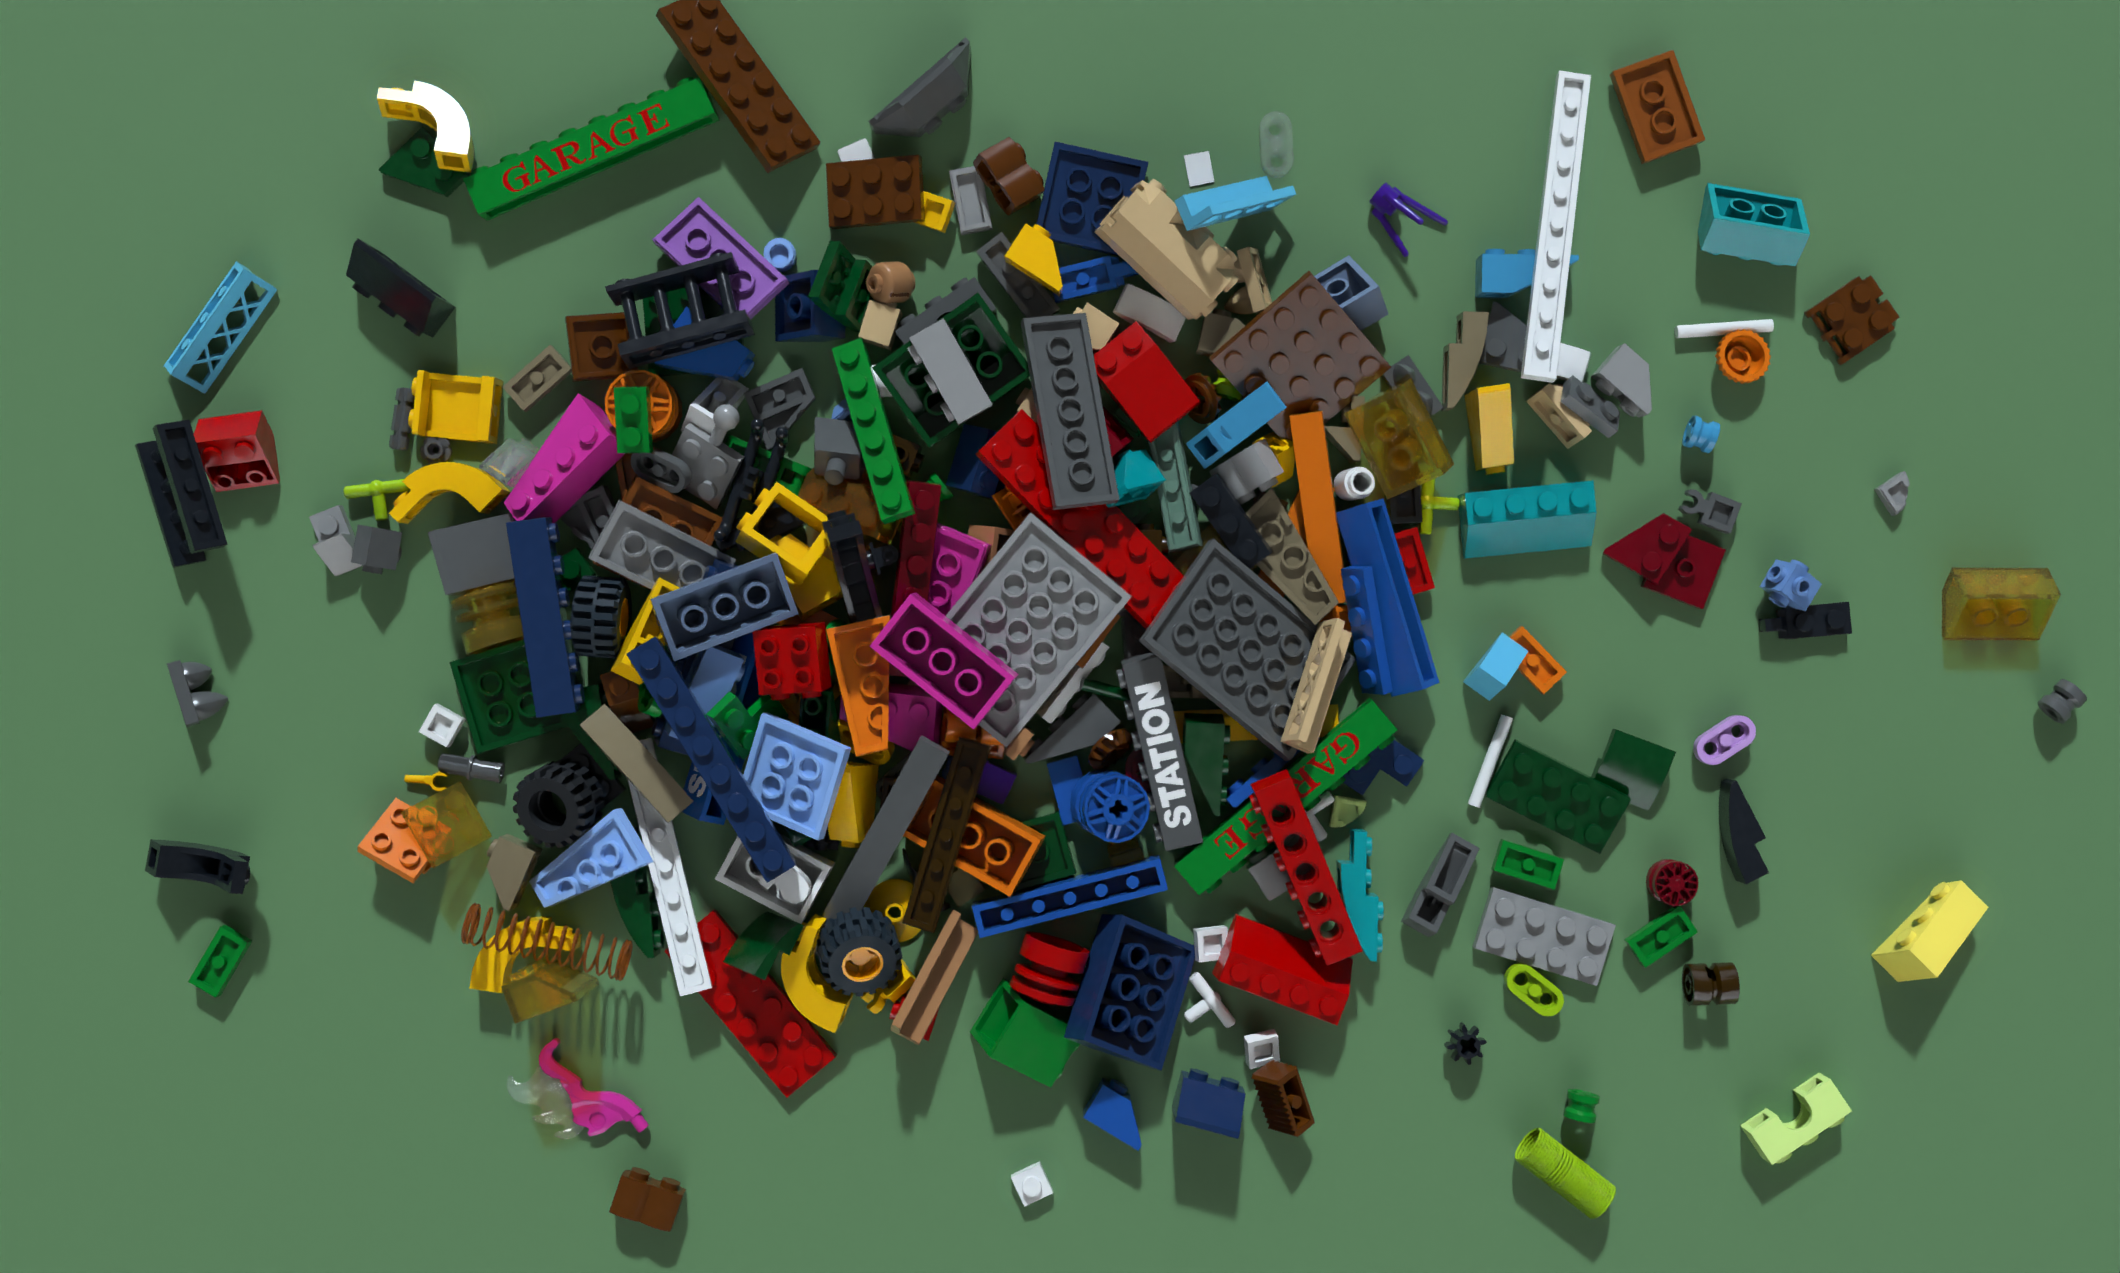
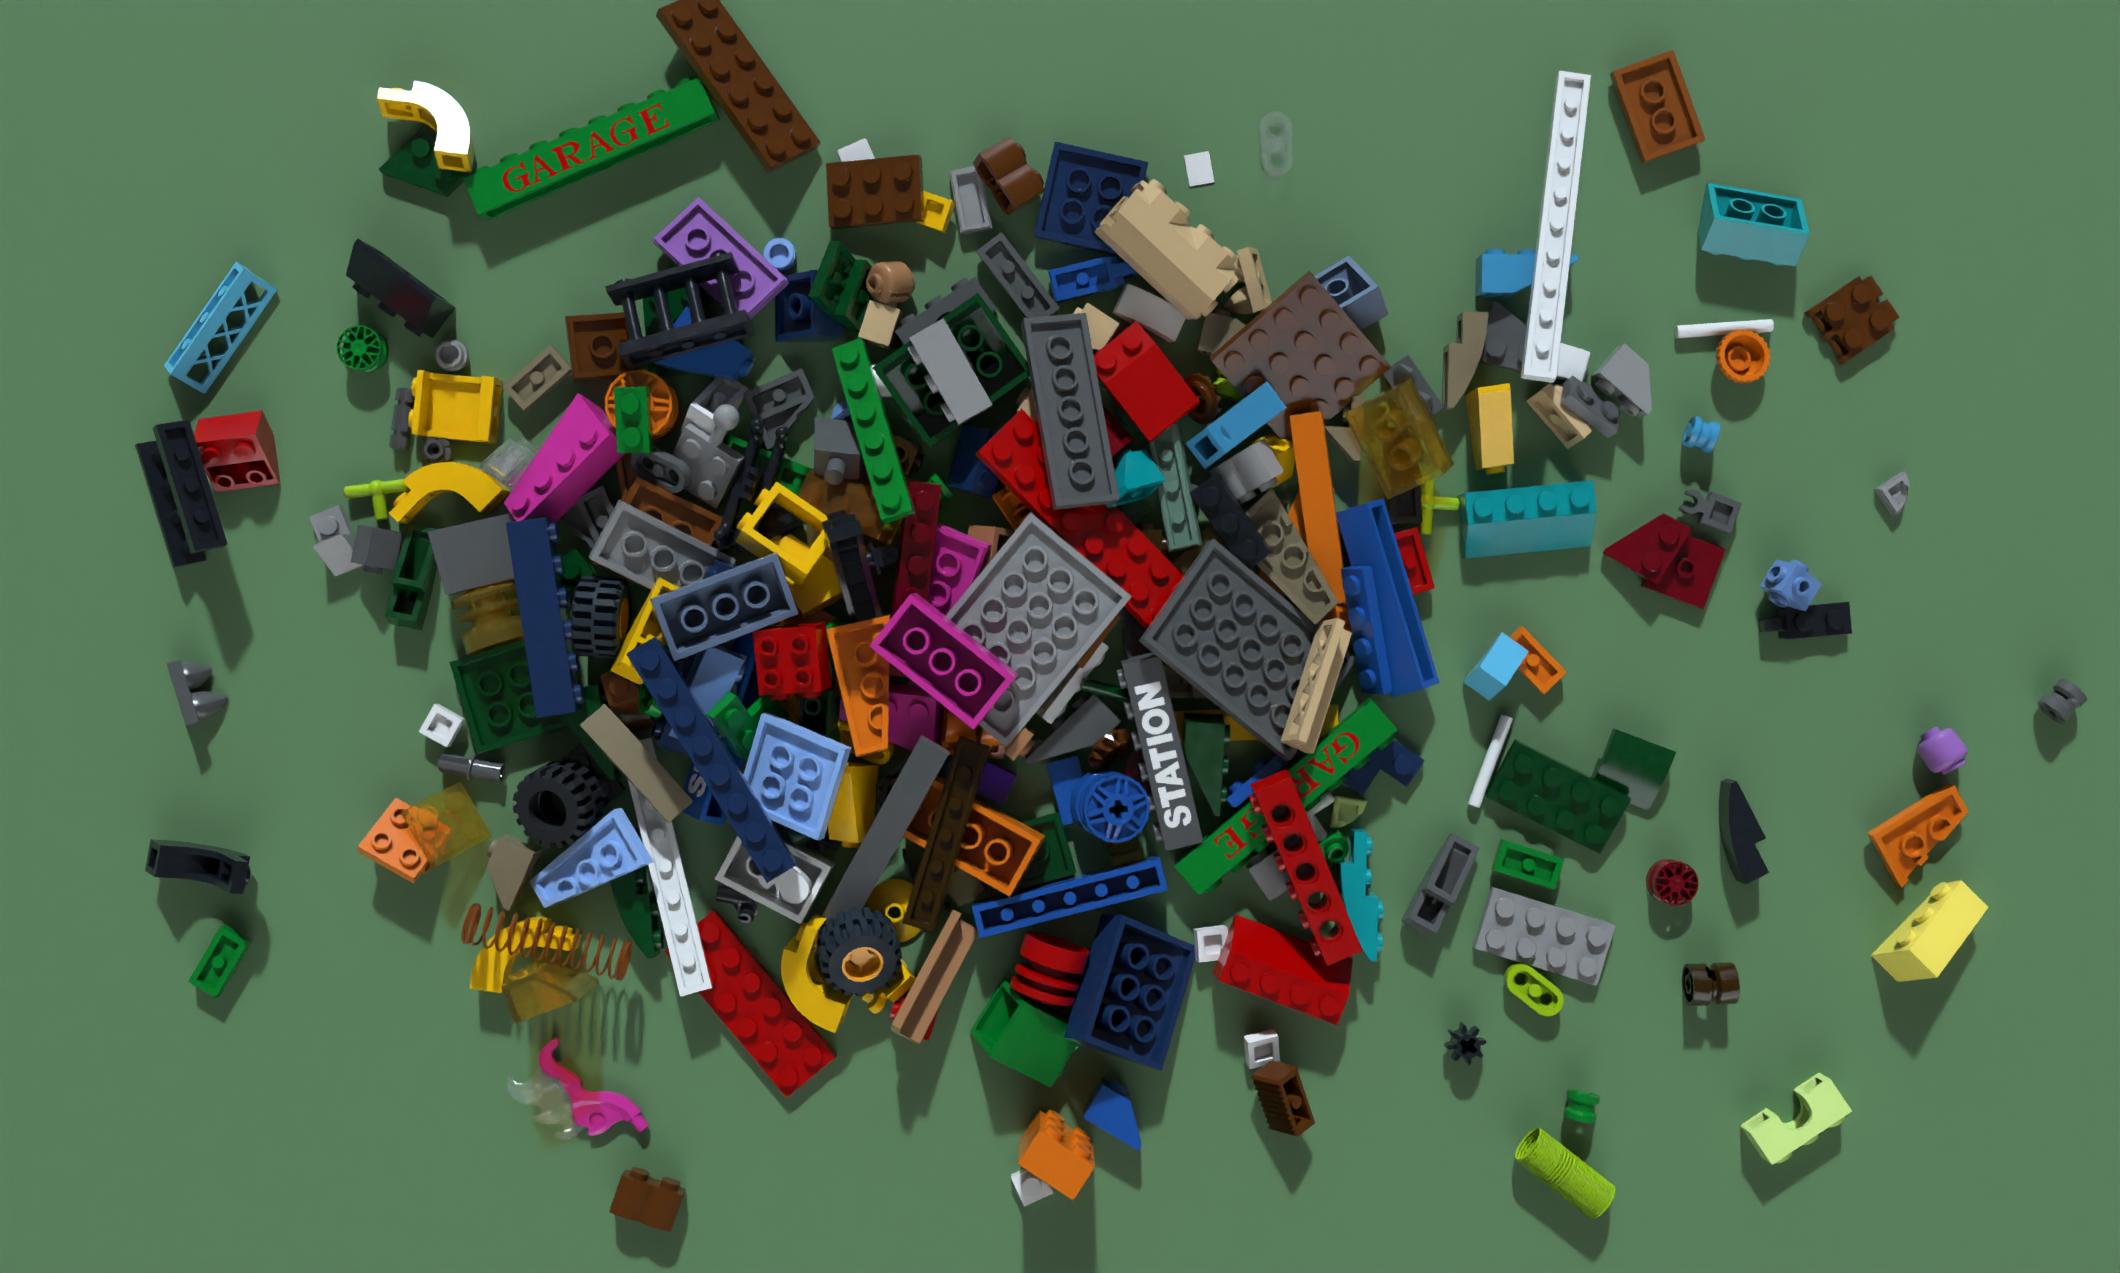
yellow hand [404,771,449,791] -> none
dark green slope [723,912,804,980] -> none
dark grey wedge [868,37,971,137] -> none
yellow slope [1005,223,1063,296] -> none
dark blue slope [1172,1068,1246,1139] -> none
medium azure fence [1175,176,1297,231] -> none
white piece [1184,972,1236,1028] -> none
white brick [1334,467,1375,501] -> none
dark purple plant [1369,182,1448,257] -> none
green plate [1624,906,1698,968] -> none
lavender plate [1693,715,1756,765] -> none
clear yellow slope [1942,567,2061,640] -> none
none -> green wheel [336,325,389,373]
none -> dark green slope [384,523,438,630]
none -> light grey plate [435,339,469,372]
none -> black arm [716,886,758,924]
none -> orange brick [1017,1108,1095,1200]
none -> green plate [1318,829,1349,865]
none -> orange wing [1867,783,1969,888]
none -> medium lavender head [1916,726,1968,775]

